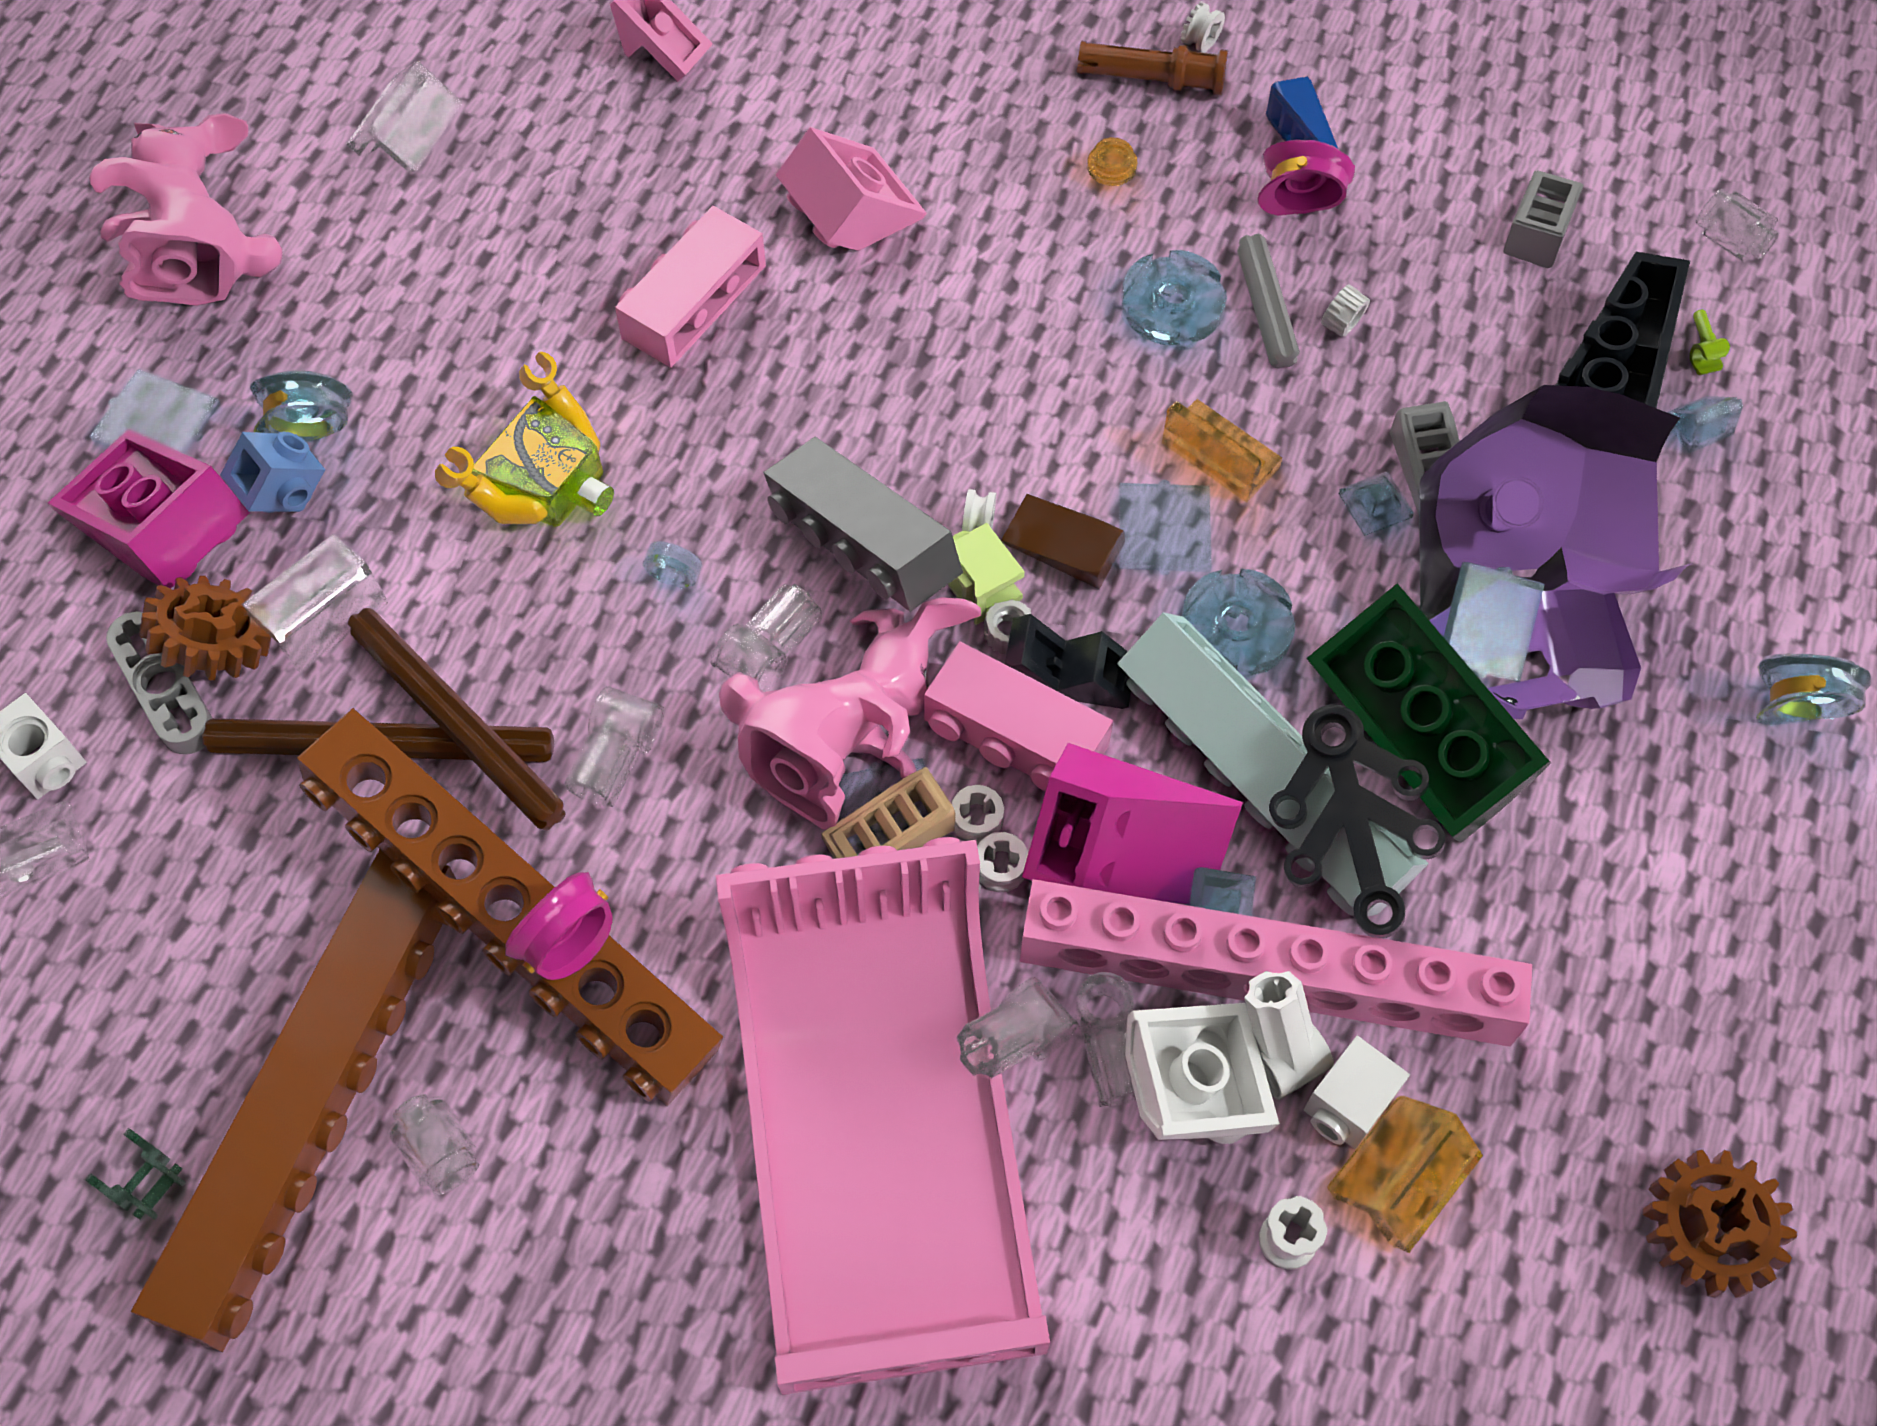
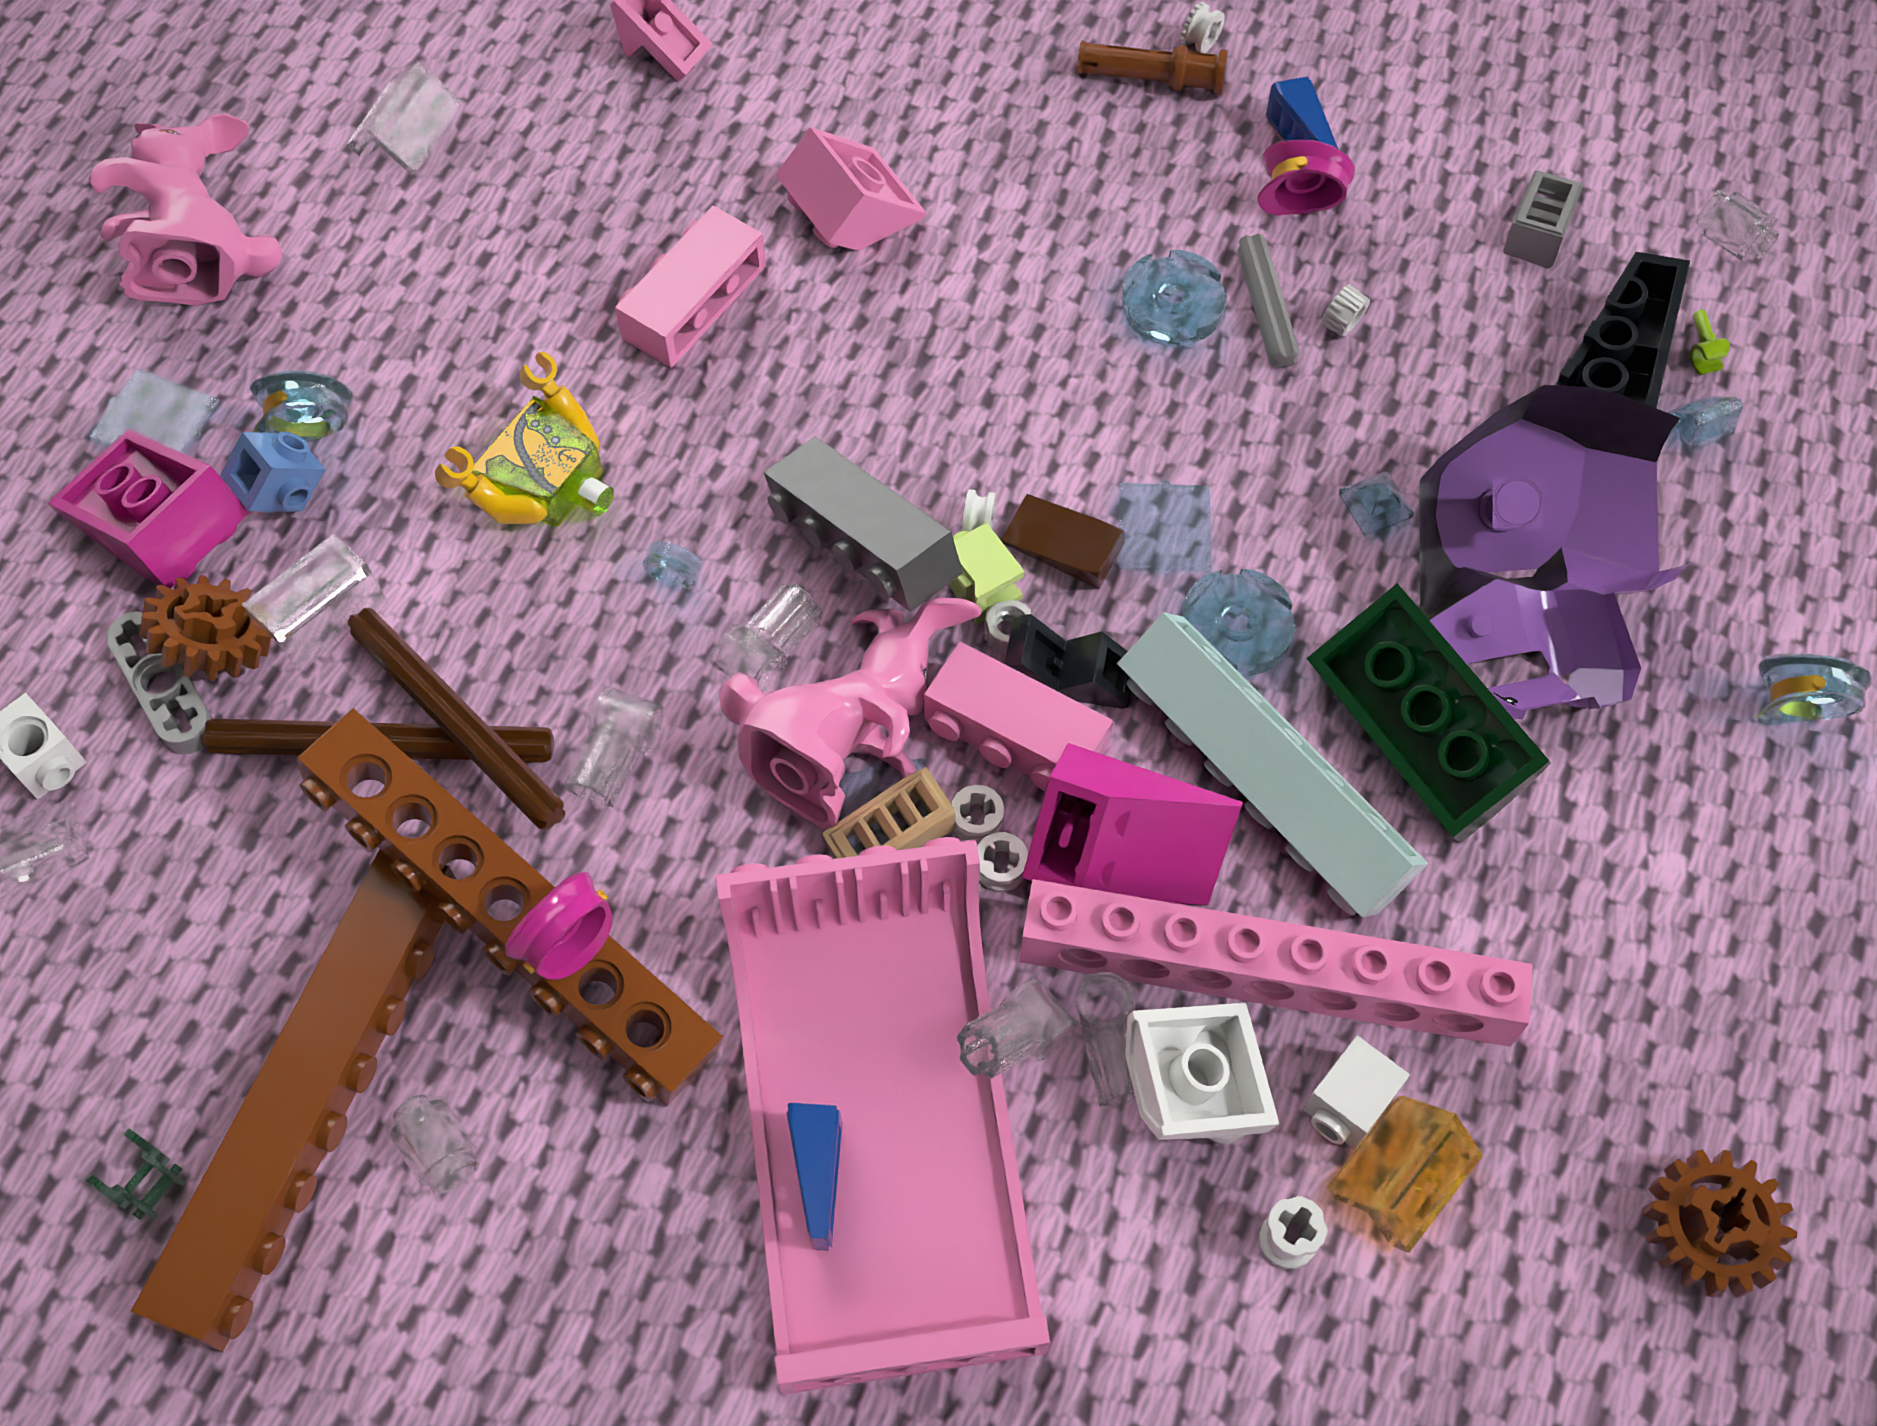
clear yellow plate [1087,137,1138,186] -> none
clear yellow panel [1162,399,1282,503] -> none
clear light blue slope [1187,867,1256,916] -> none
white piece [1244,971,1334,1100] -> none
black plant [1269,705,1445,938] -> none
light grey slope [1389,401,1460,515] -> none
clear light blue piece [1443,562,1545,682] -> none
none -> blue slope [787,1103,843,1251]

